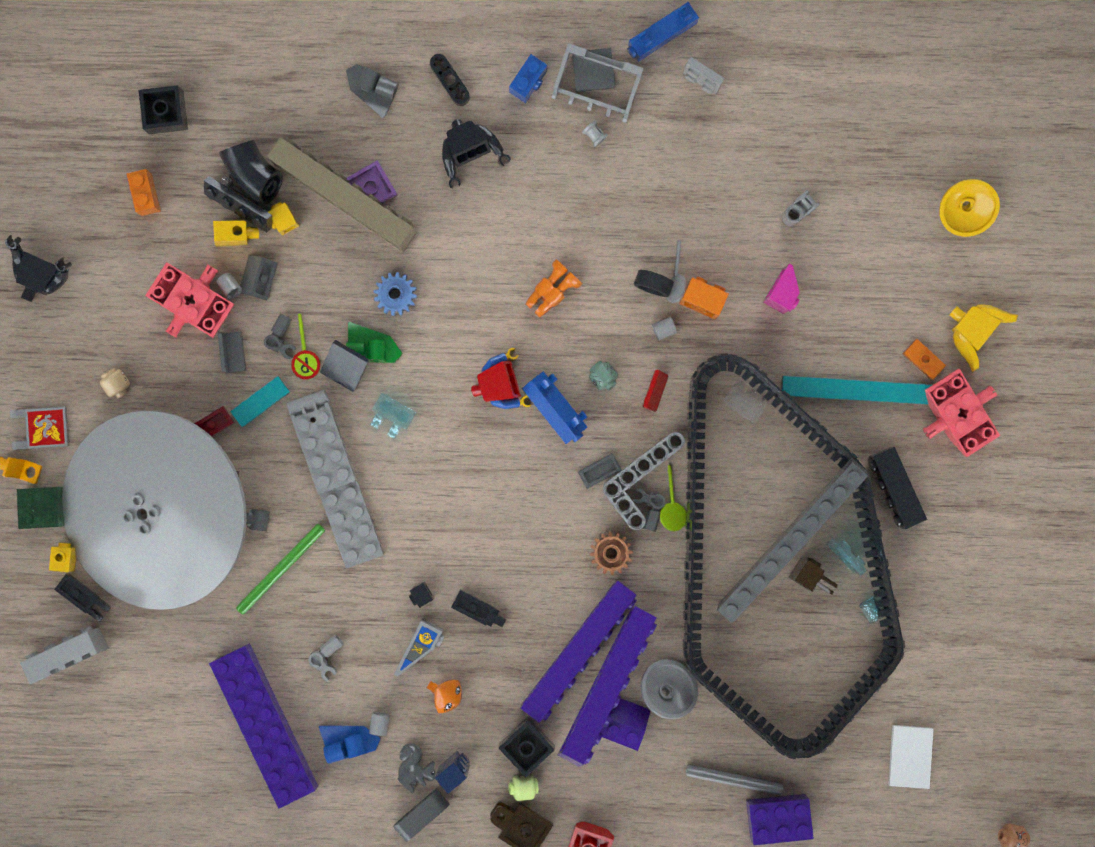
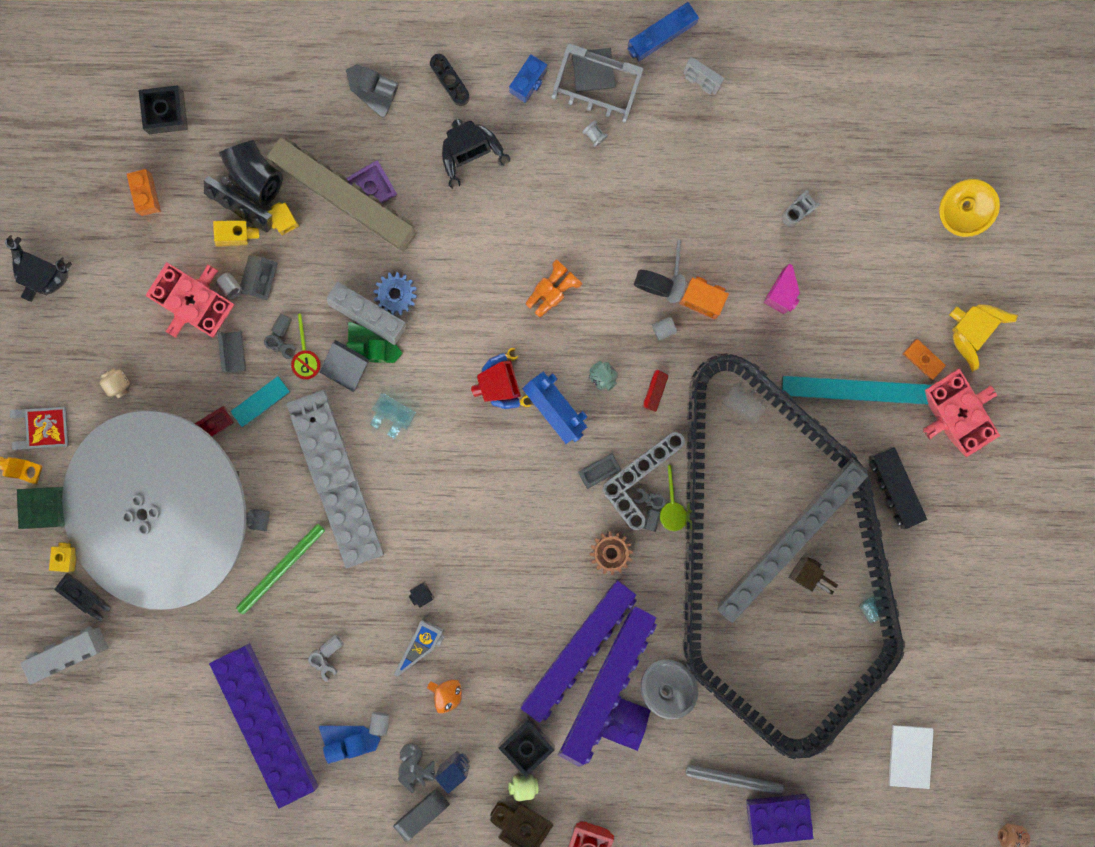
black hinge [451,589,506,627] -> none
clear light blue plate [827,539,867,576] -> none
none -> light grey brick [327,282,405,345]

